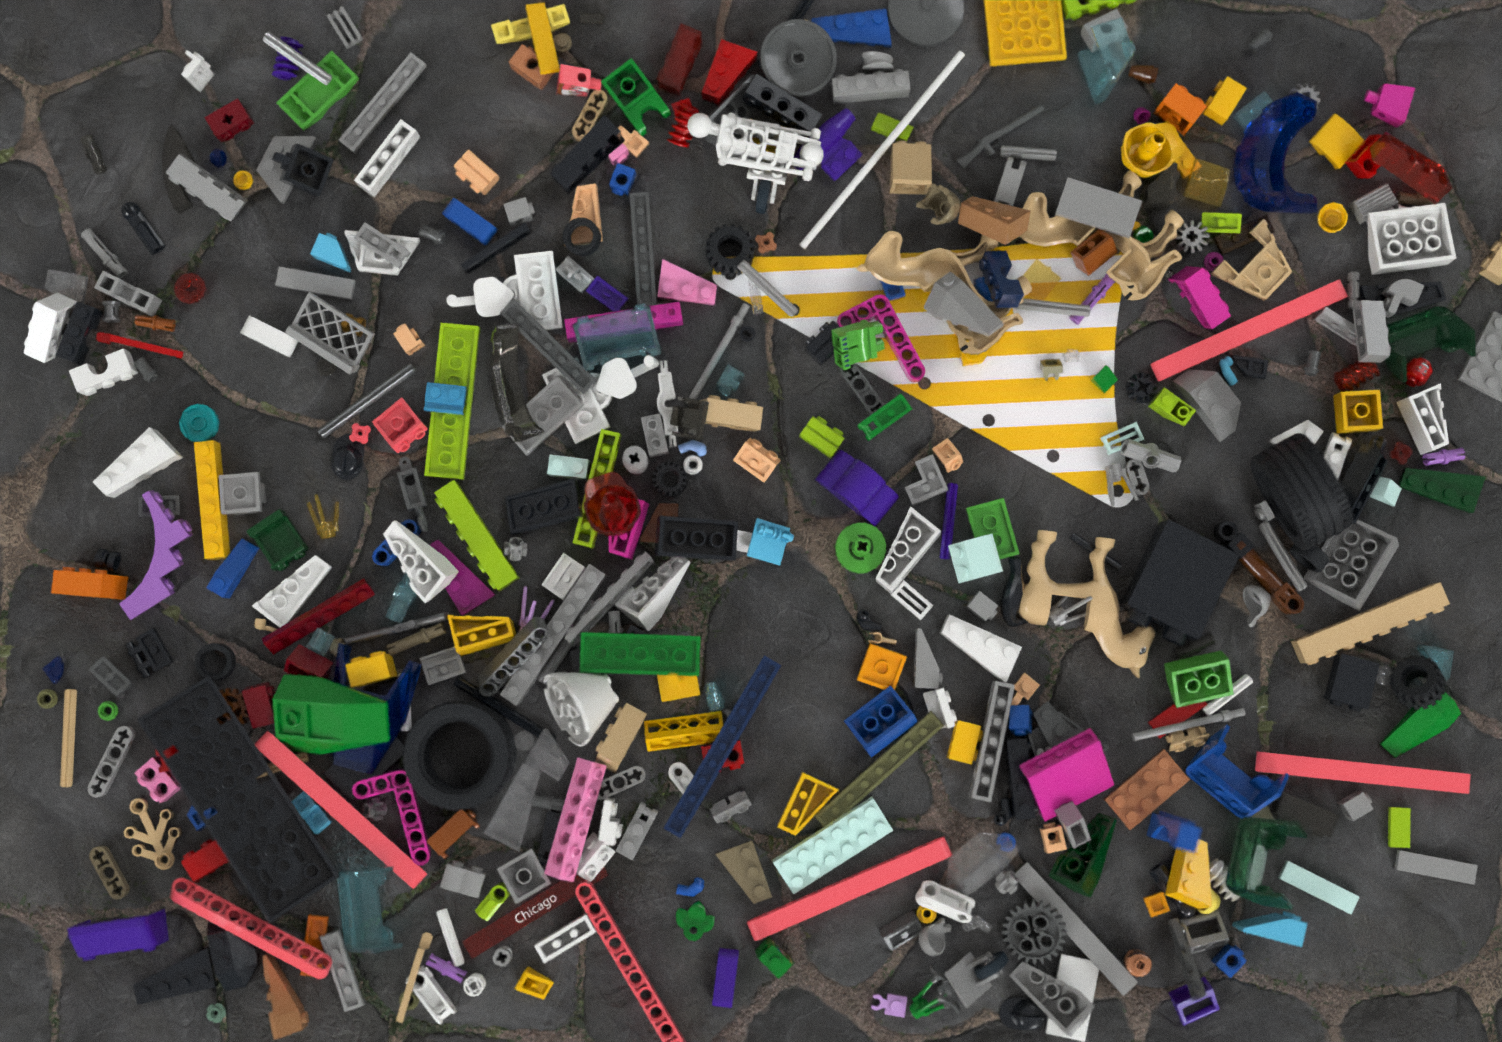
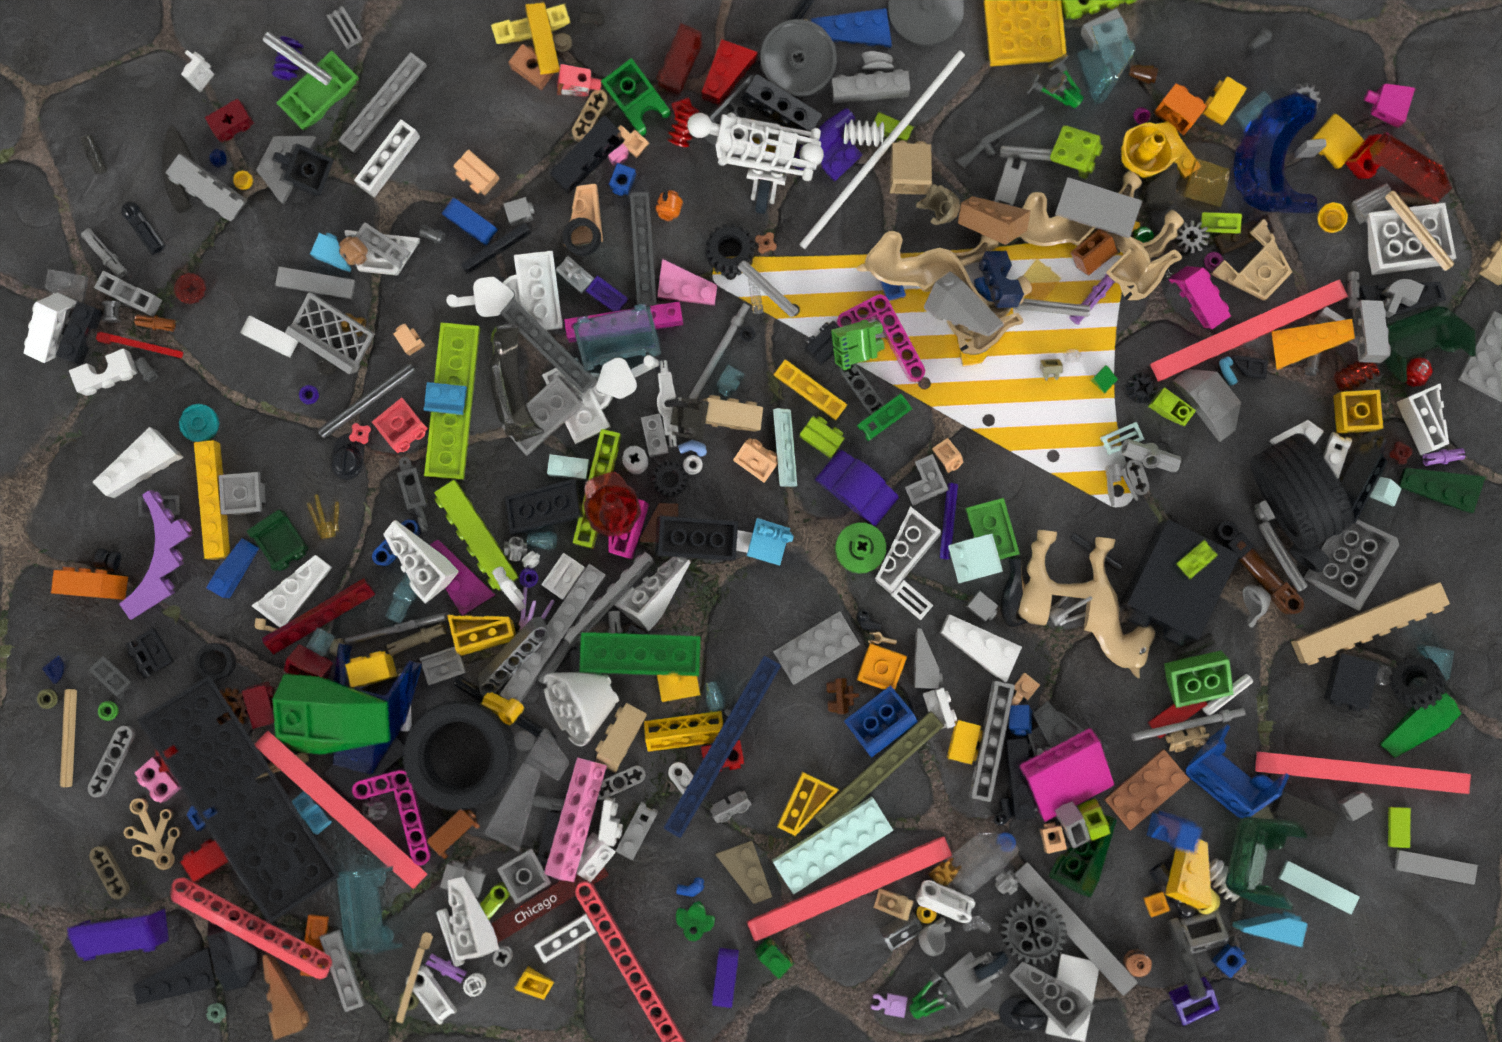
none -> dark purple plate [299,385,319,405]
none -> medium nougat head [339,236,368,266]
none -> white wedge [448,877,499,961]
none -> yellow piece [482,692,524,725]
none -> white plate [493,567,526,611]
none -> dark purple plate [519,568,538,588]
none -> white plate [522,551,540,569]
none -> clear light blue cone [527,531,557,551]
none -> orange head [655,190,683,221]
none -> yellow plate [773,359,847,421]
none -> light aqua tile [773,408,797,487]
none -> light grey plate [773,611,860,685]
none -> reddish brown hips [827,678,859,714]
none -> white piece [844,119,884,147]
none -> tan slope [874,888,913,920]
none -> pearl gold plate [928,857,961,887]
none -> plant [1025,54,1084,108]
none -> lime bracket [1050,126,1103,179]
none -> lime slope [1077,798,1111,840]
none -> lime hips [1176,540,1217,579]
none -> light orange wing [1271,319,1355,370]
none -> light grey tile [1294,139,1326,158]
none -> tan axle [1385,190,1454,271]

